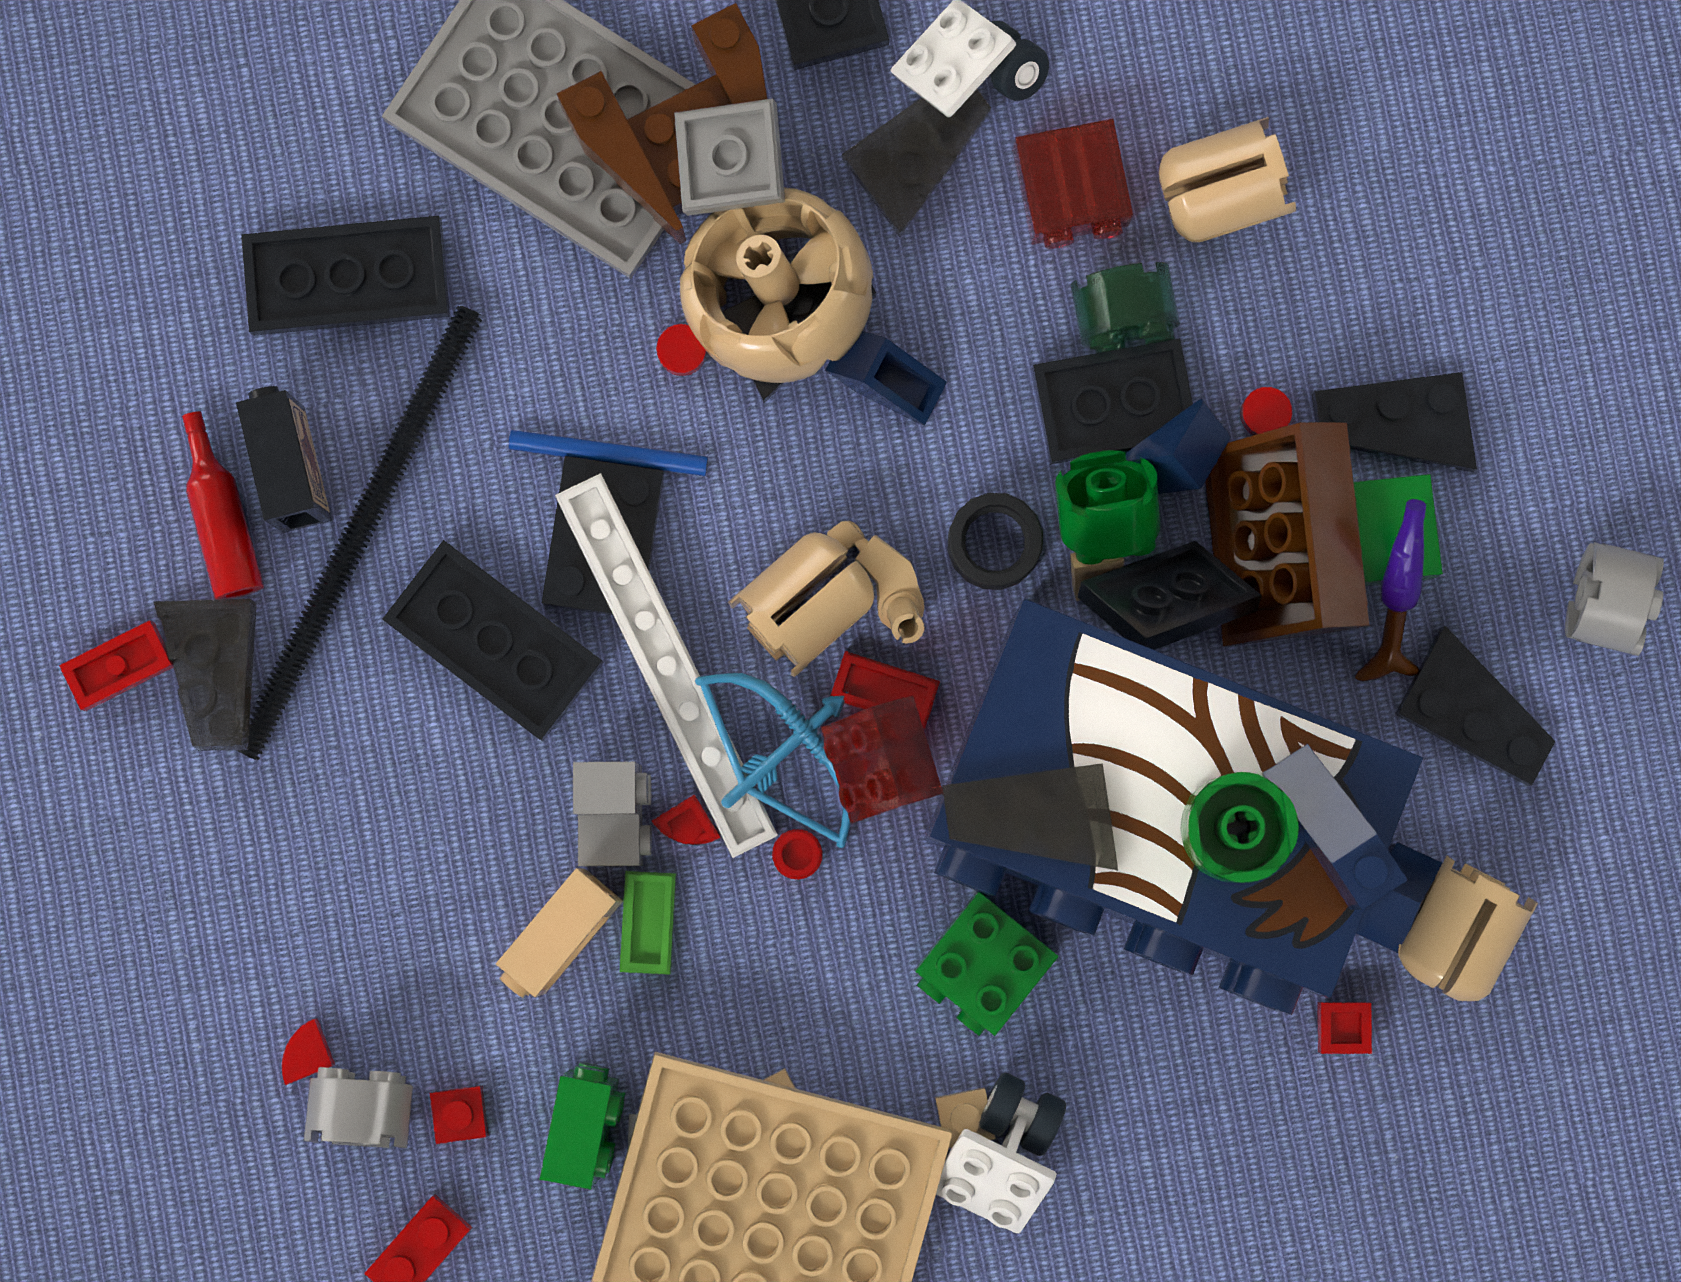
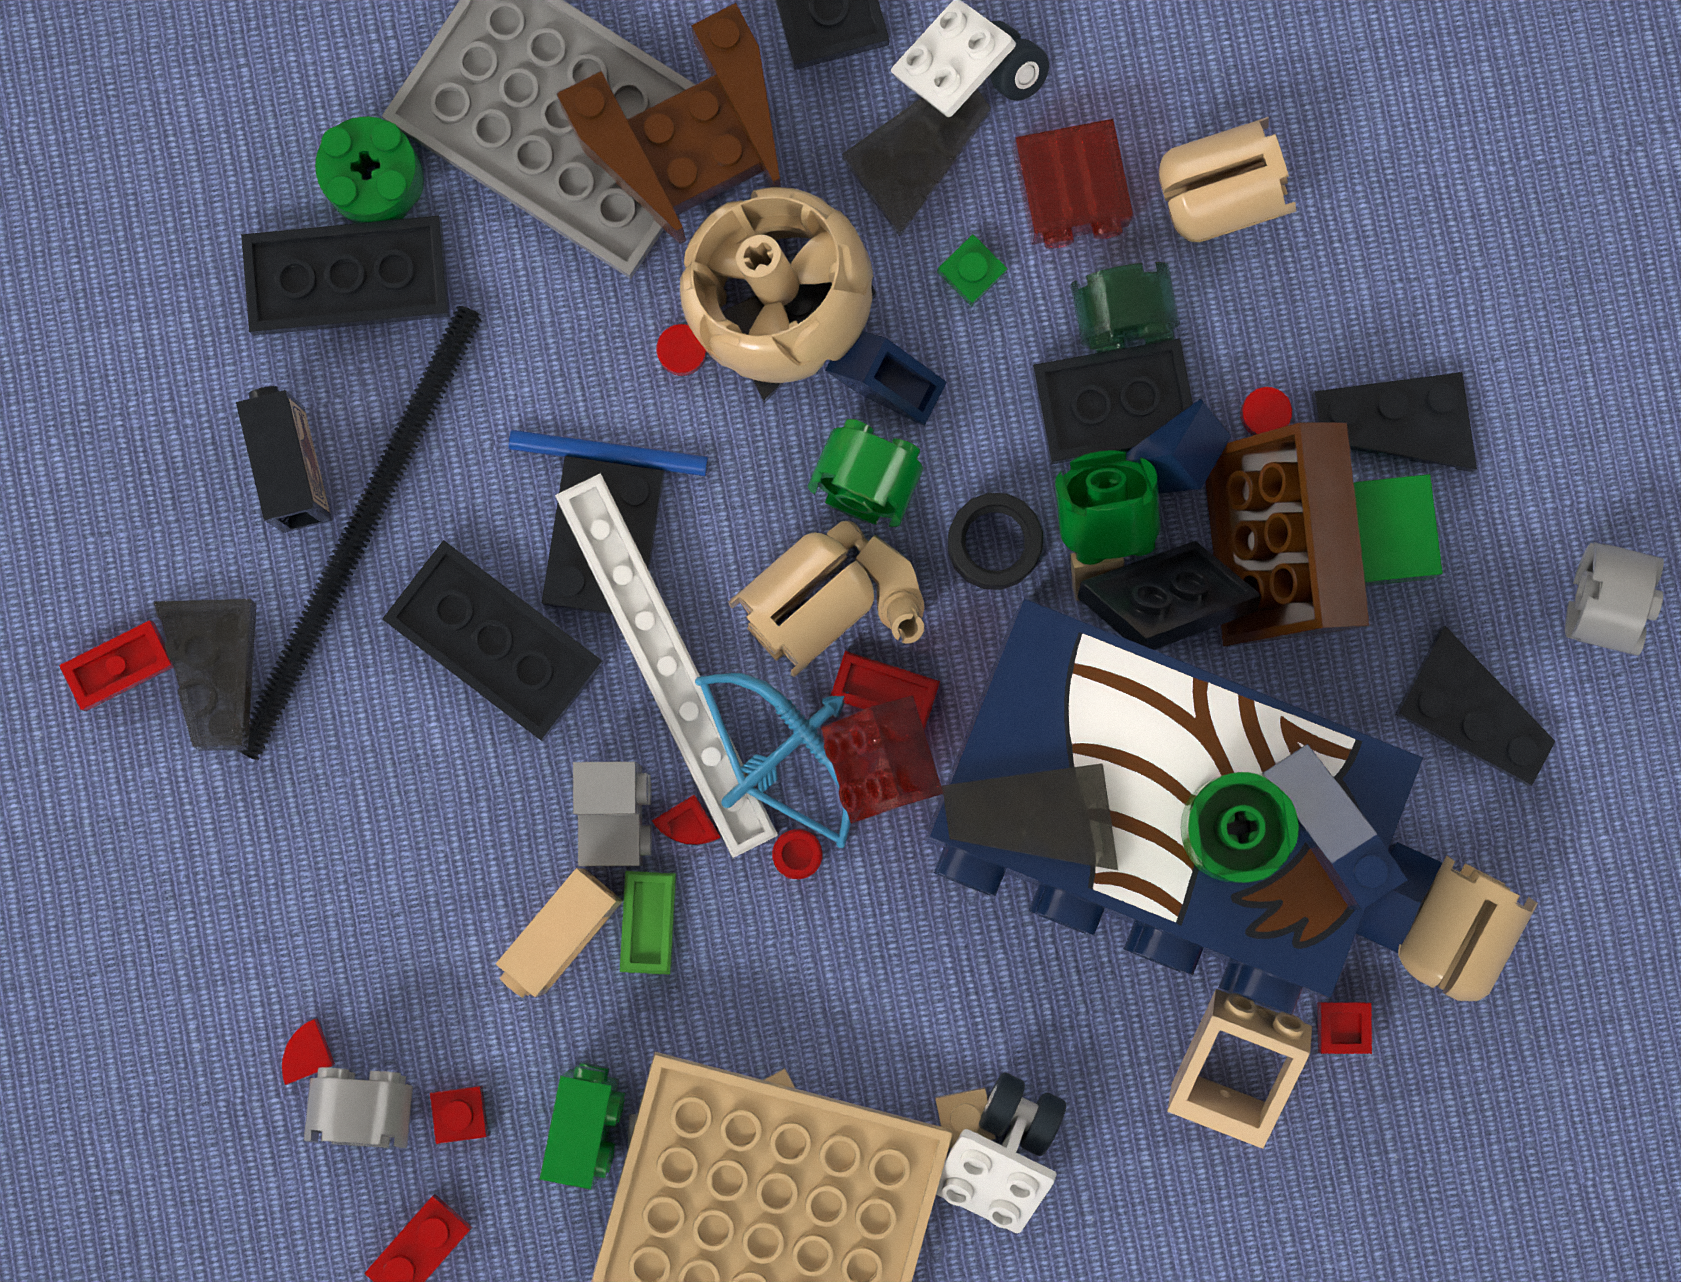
red piece [182,411,264,600] -> none
light grey tile [674,98,785,216] -> none
green brick [914,892,1059,1036] -> none
dark purple piece [1355,499,1426,682] -> none
none -> green brick [315,116,424,223]
none -> green brick [808,419,923,527]
none -> green plate [937,234,1008,307]
none -> tan window [1167,989,1312,1149]

